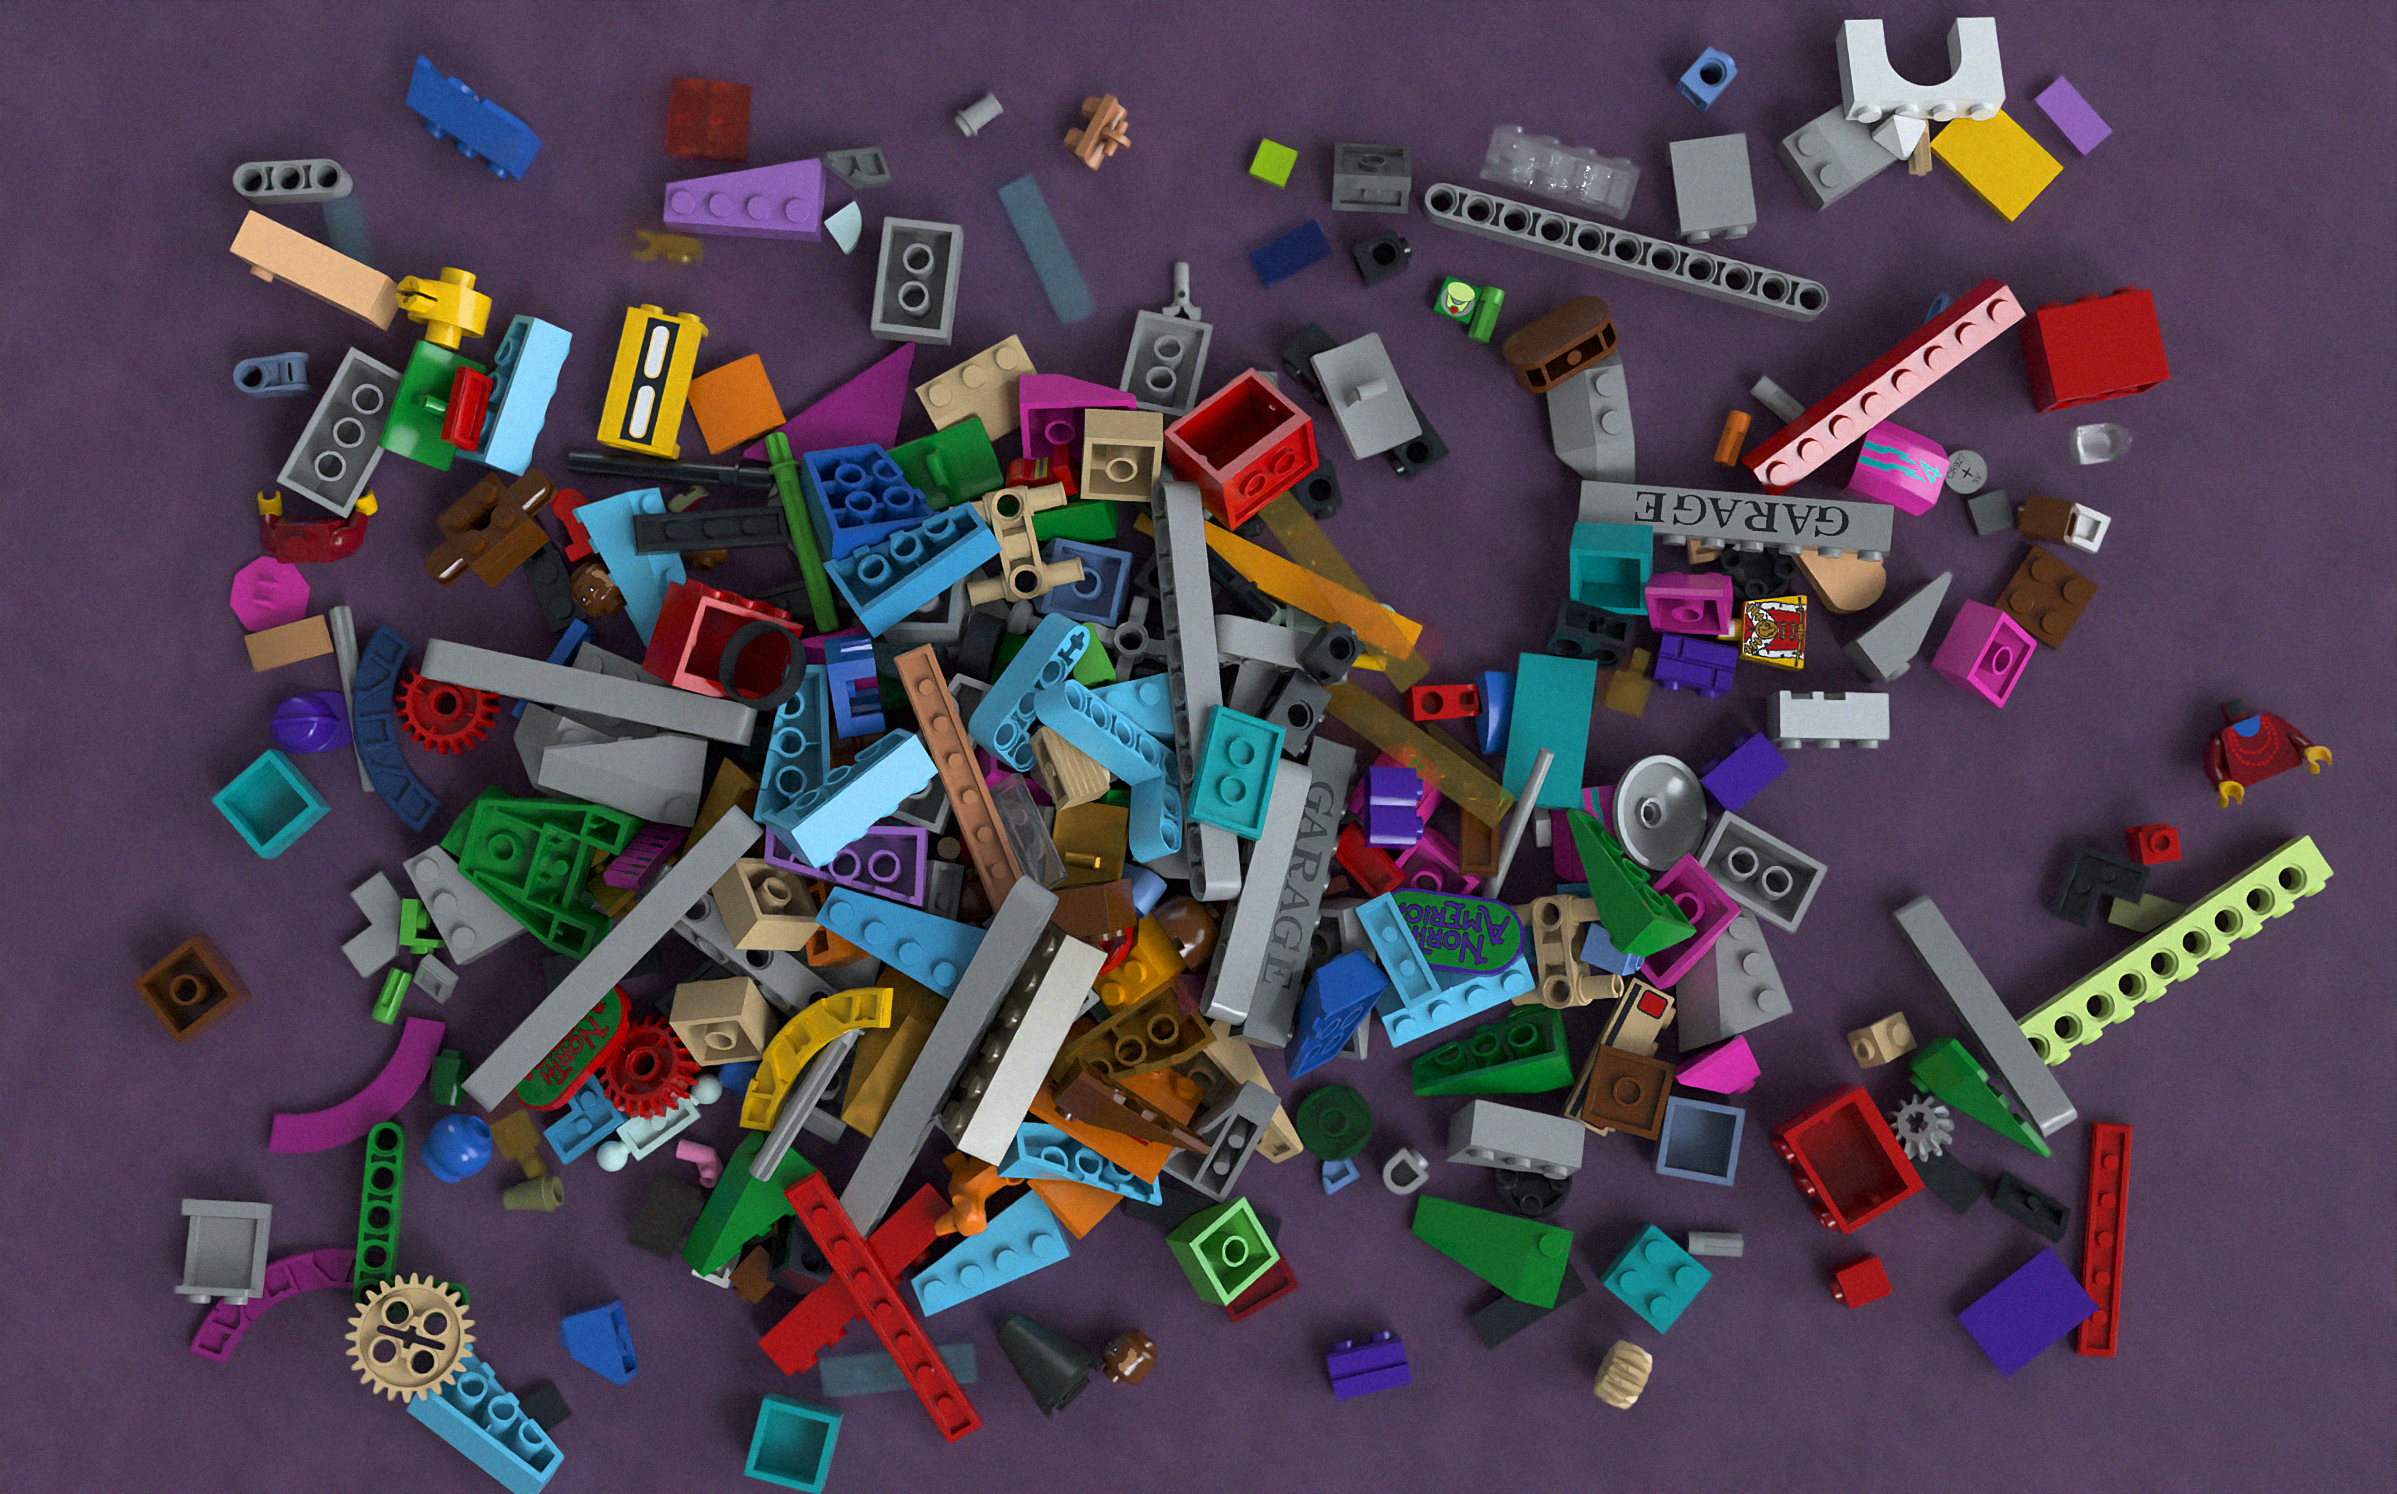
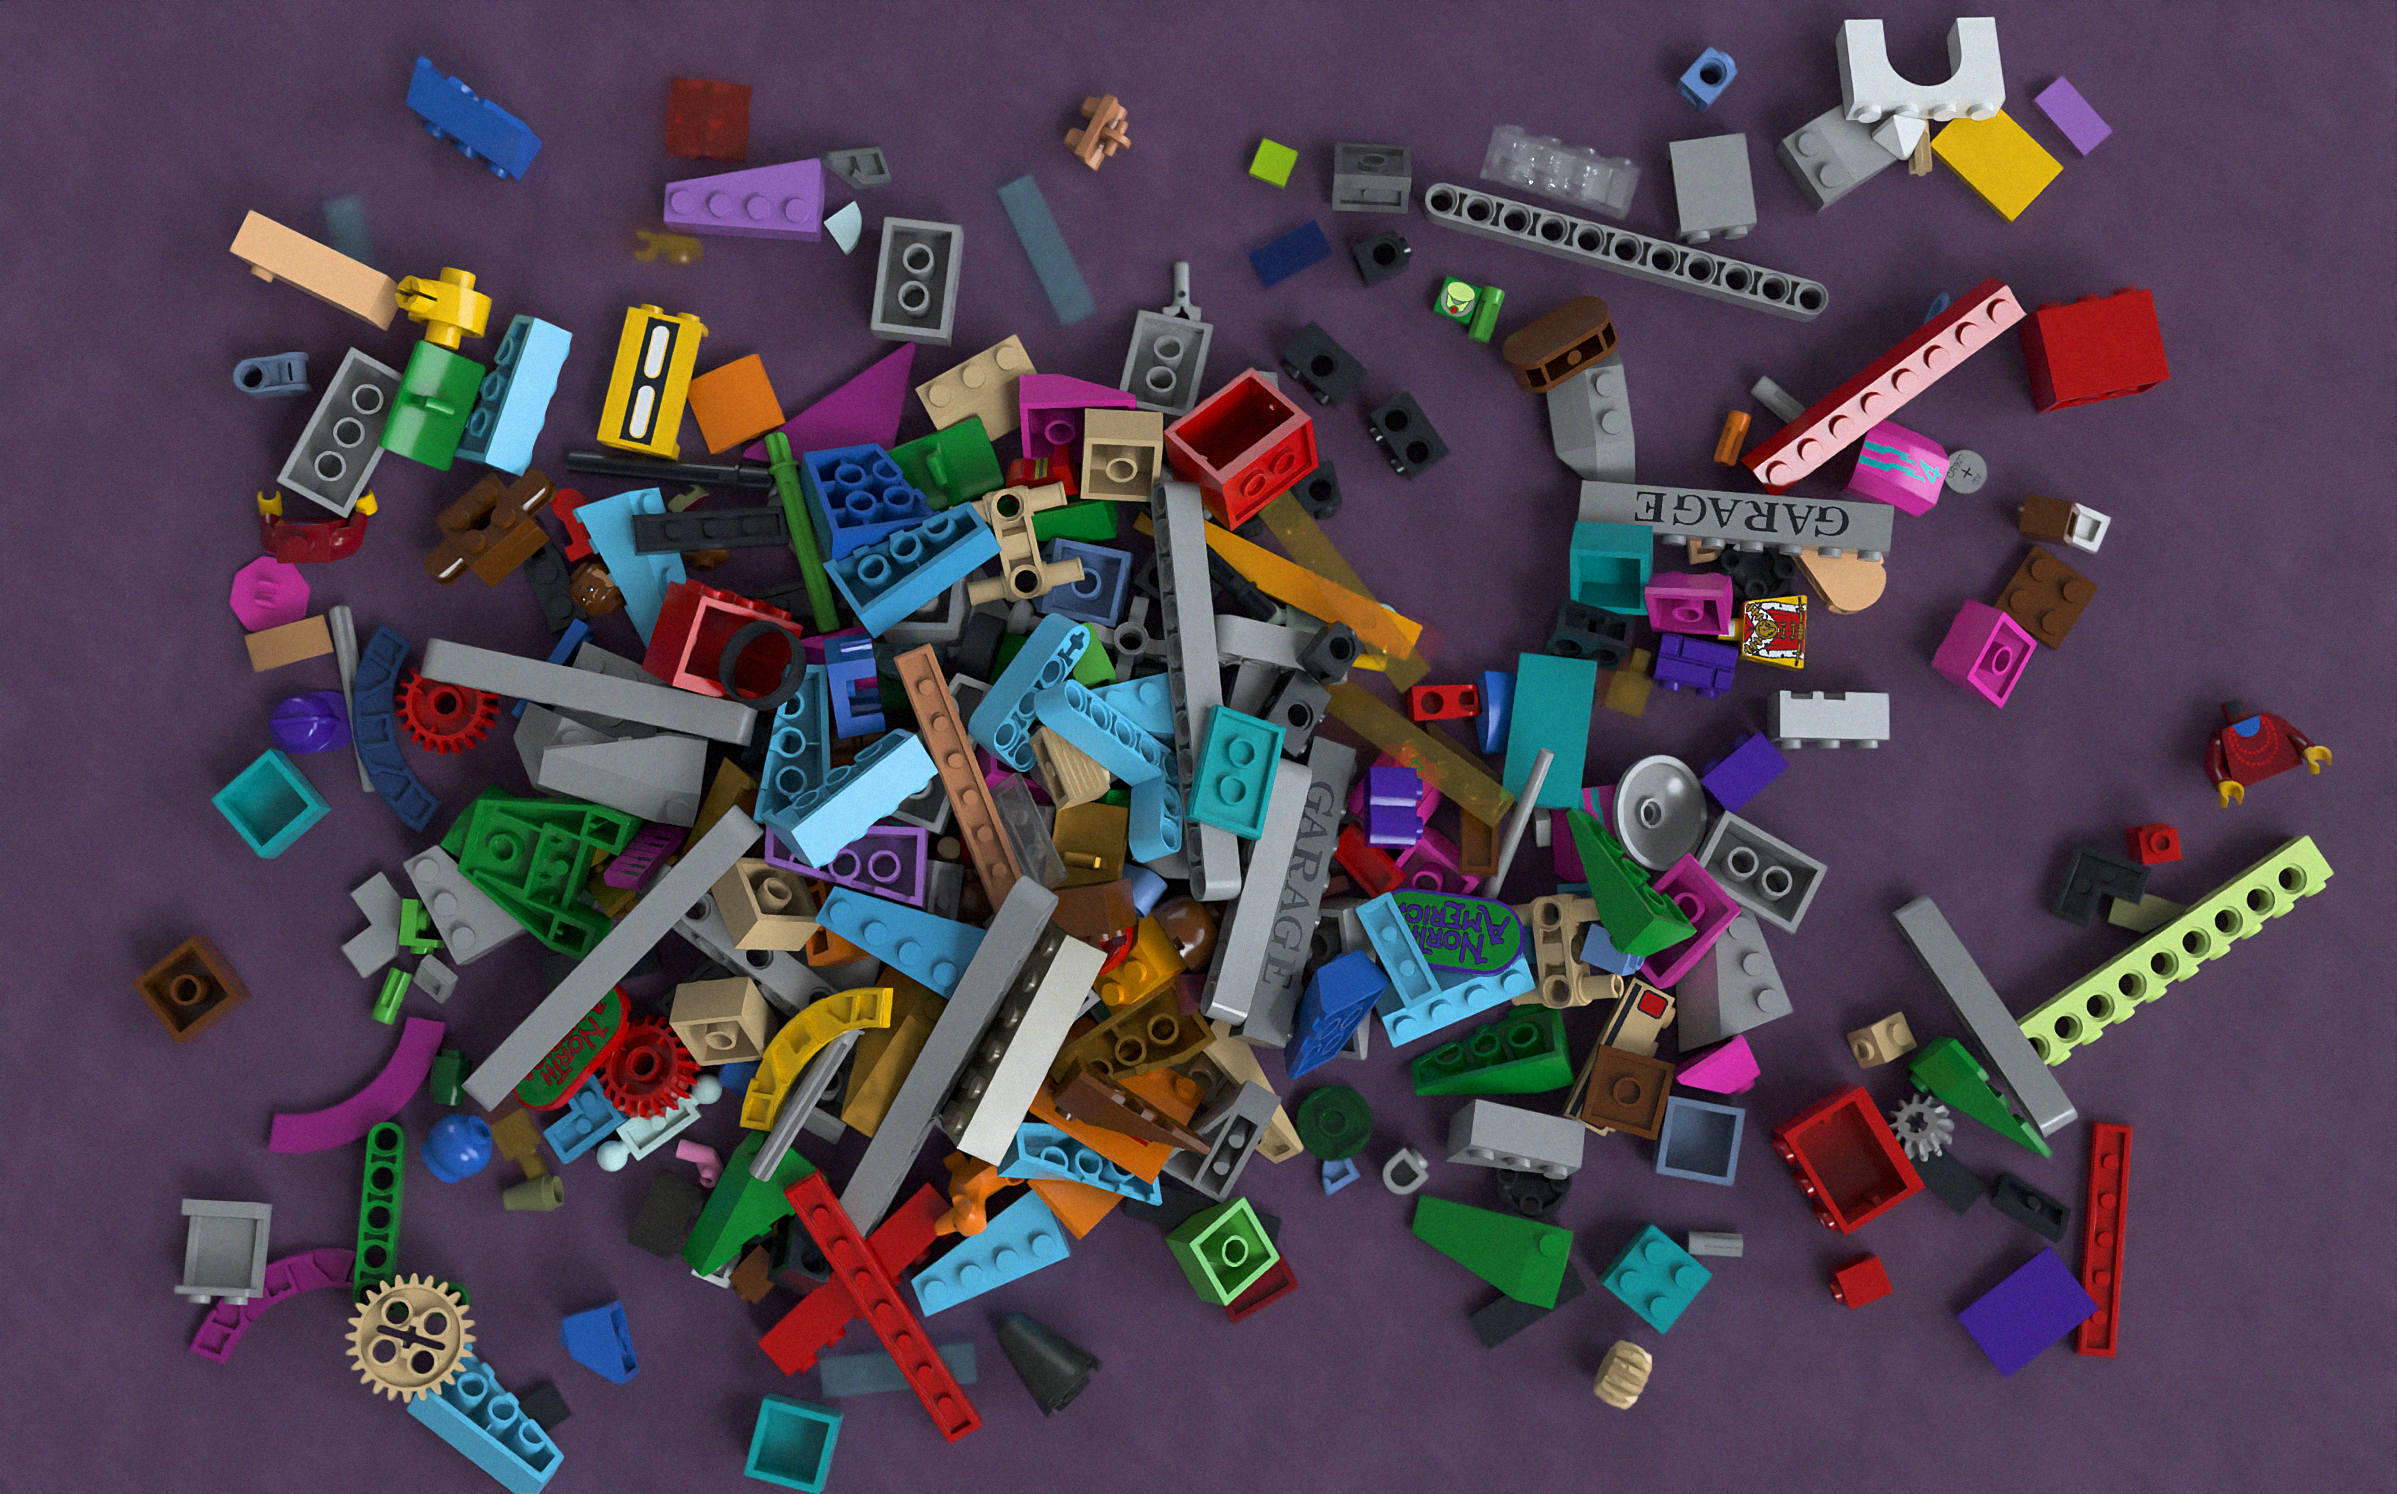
light grey beam [233,159,353,205] -> none
red tile [440,366,493,452] -> none
light grey pin [953,92,1003,138] -> none
reddish brown head [1101,1327,1158,1386] -> none
light grey shield [1310,332,1422,460] -> none
dark purple brick [1325,1329,1412,1401] -> none
light grey slope [1842,570,1953,684] -> none
dark grey tile [1965,488,2016,538] -> none
clear plate [2068,422,2132,466] -> none

